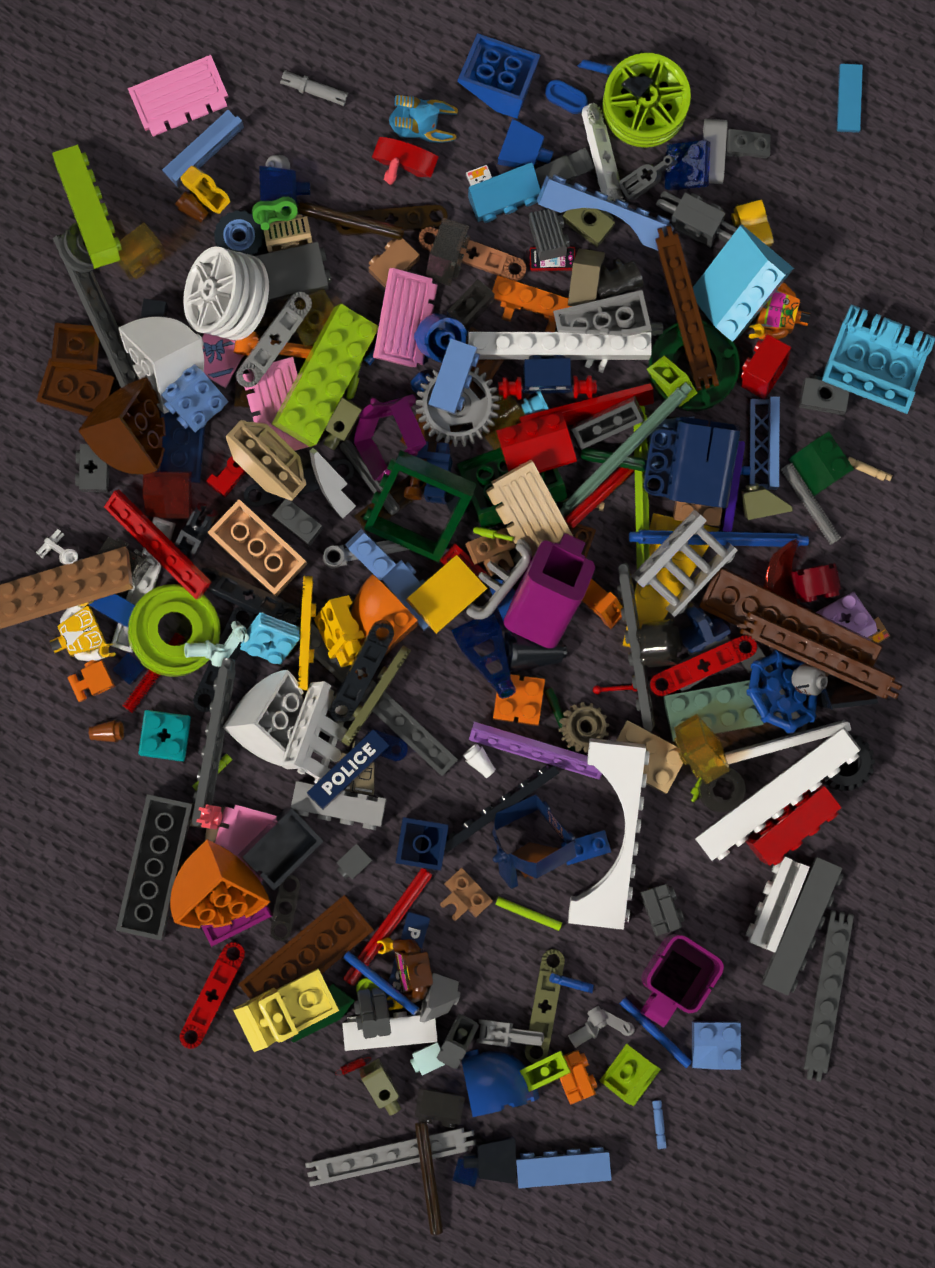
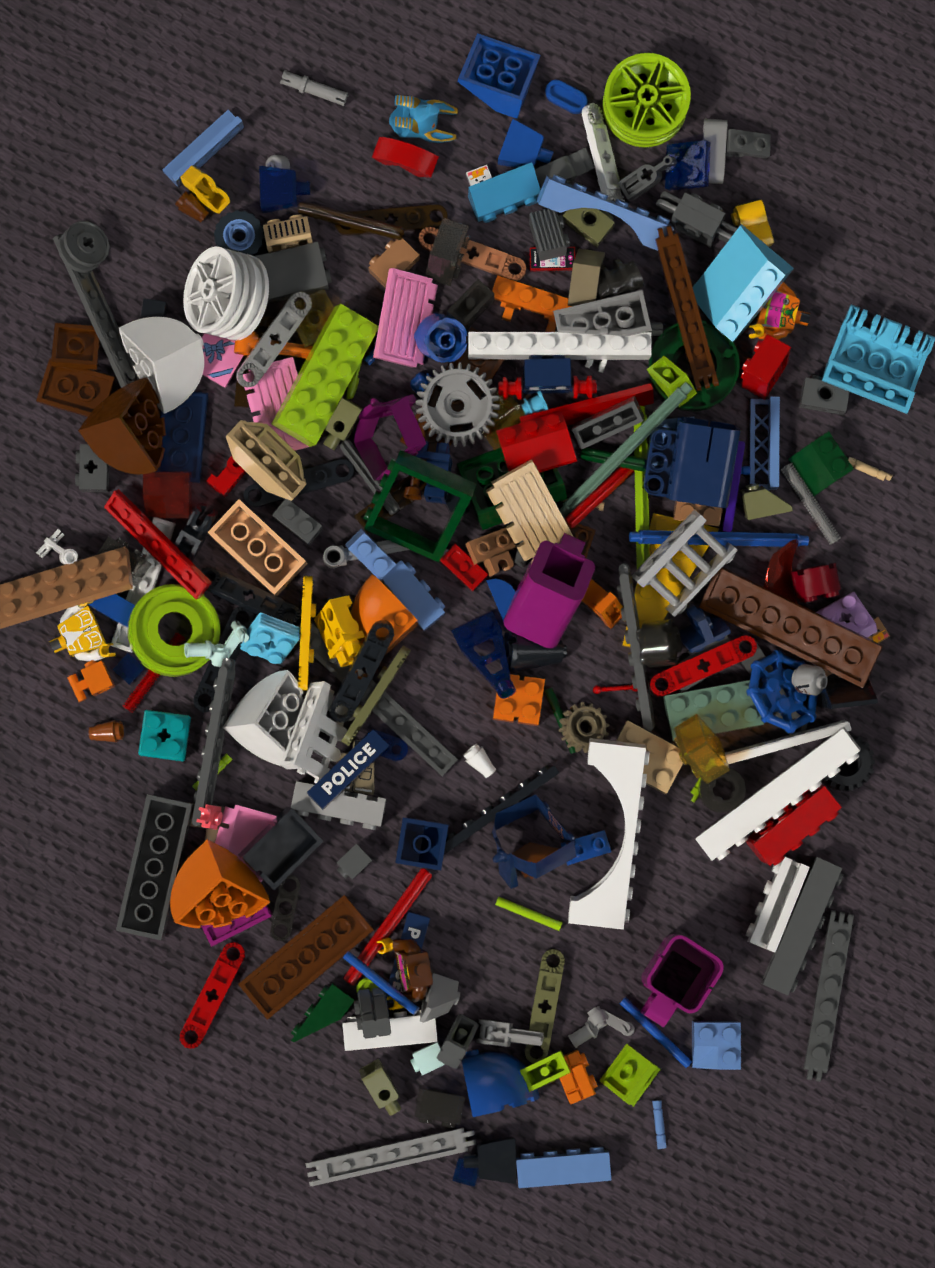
lime brick [52,145,122,269] -> none
clear yellow brick [116,222,165,280] -> none
bright pink hinge [128,55,228,137] -> none
medium blue brick [161,364,229,432] -> none
light yellow piece [233,968,339,1052] -> none
bright green piece [252,197,297,230] -> none
light grey slope [310,448,356,518] -> none
red piece [335,1057,371,1075] -> none
coral piece [384,158,399,185] -> none
yellow tile [406,555,487,634] -> none
dark brown axle [415,1121,443,1235] -> none
medium blue brick [428,339,480,415] -> none
medium nougat plate [440,868,493,921] -> none
light grey piece [466,539,532,620] -> none
medium lavender tile [469,722,602,779] -> none
lime piece [473,527,514,541] -> none
blue wheel [549,973,593,993] -> none
blue wheel [577,59,613,75] -> none
black tile [621,76,654,99] -> none
dark grey brick [640,883,684,936] -> none
reddish brown hinge [740,611,903,699] -> none
dark azure tile [837,64,863,133] -> none

